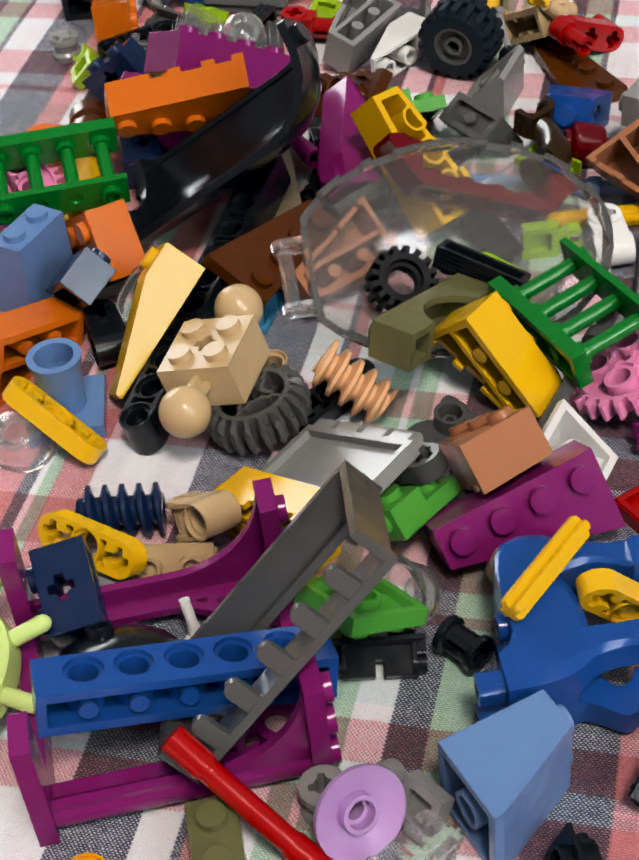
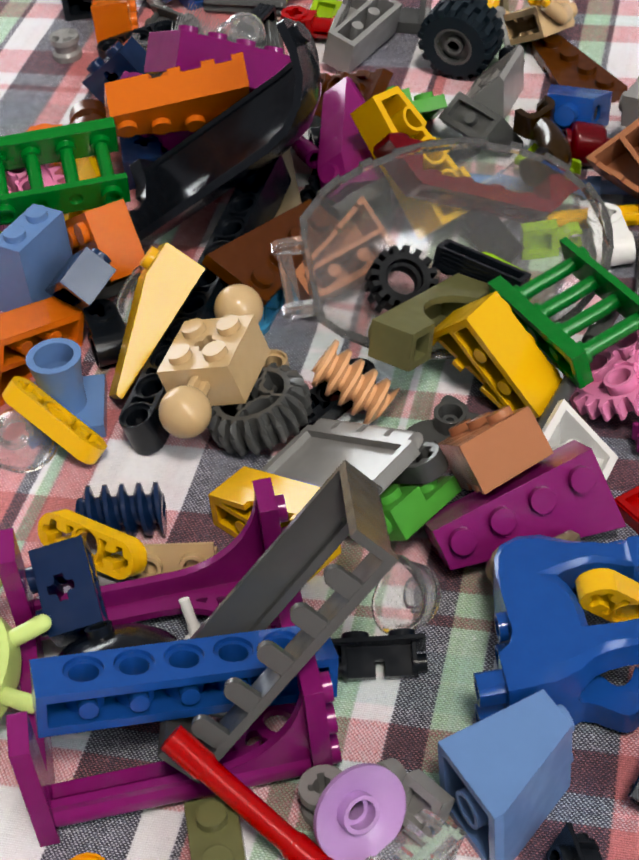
lime plate [70,43,98,90] -> none
tan piece [164,490,242,543] -> none
lime plate [183,2,229,28] -> none
bright green plate [294,572,428,639] -> none
white slope [370,12,425,77] -> none
black bush [432,615,495,675] -> none
yellow axle [500,515,591,621] -> none
red beam [548,14,624,57] -> none

